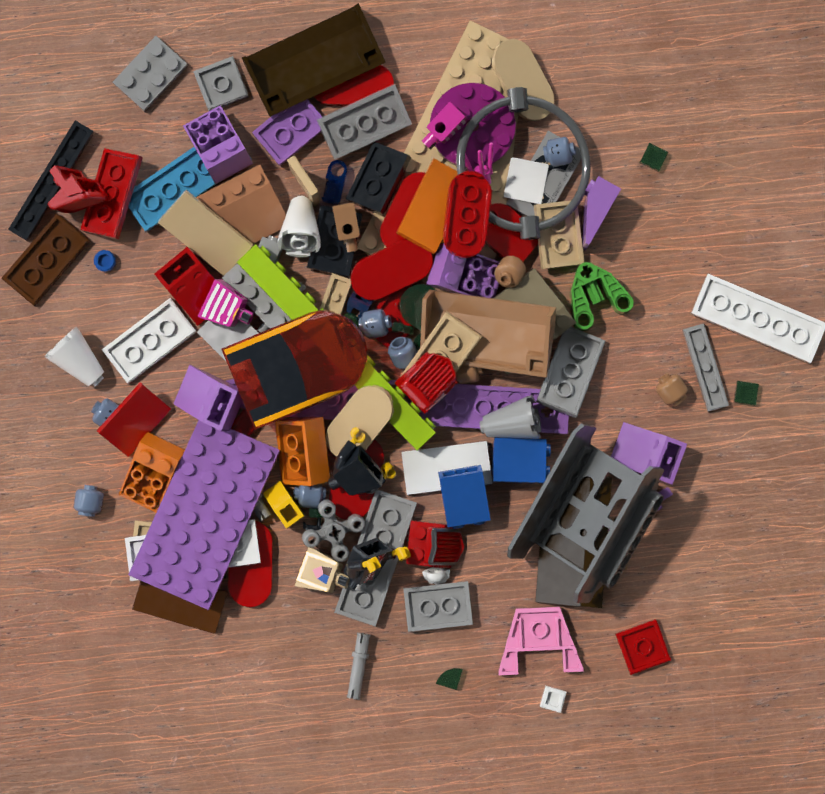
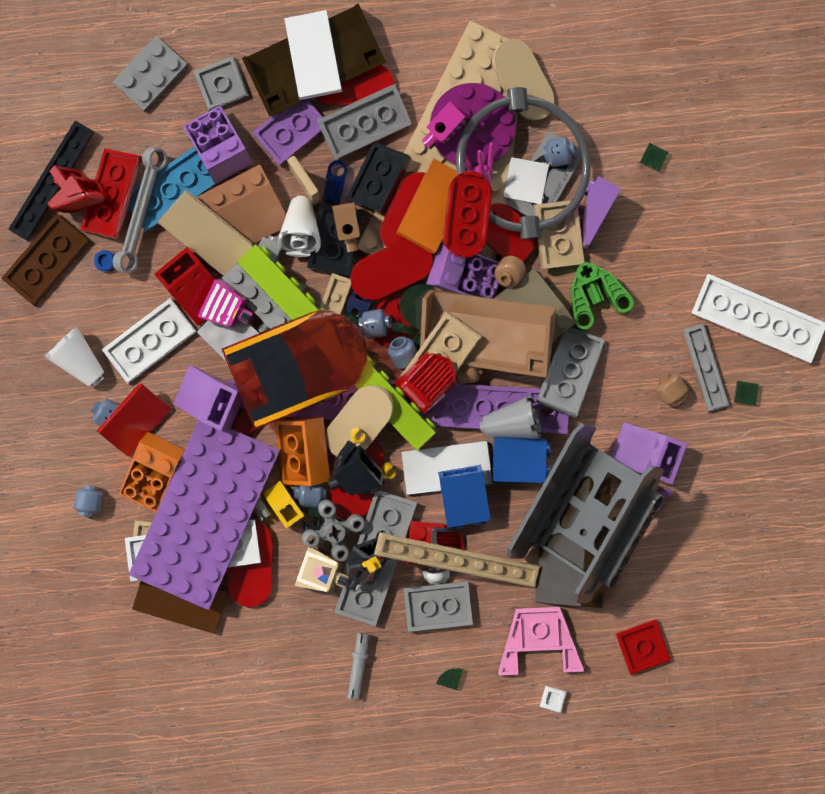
none -> light grey piece [113,148,167,273]
none -> white tile [284,10,342,100]
none -> tan tile [374,532,540,587]

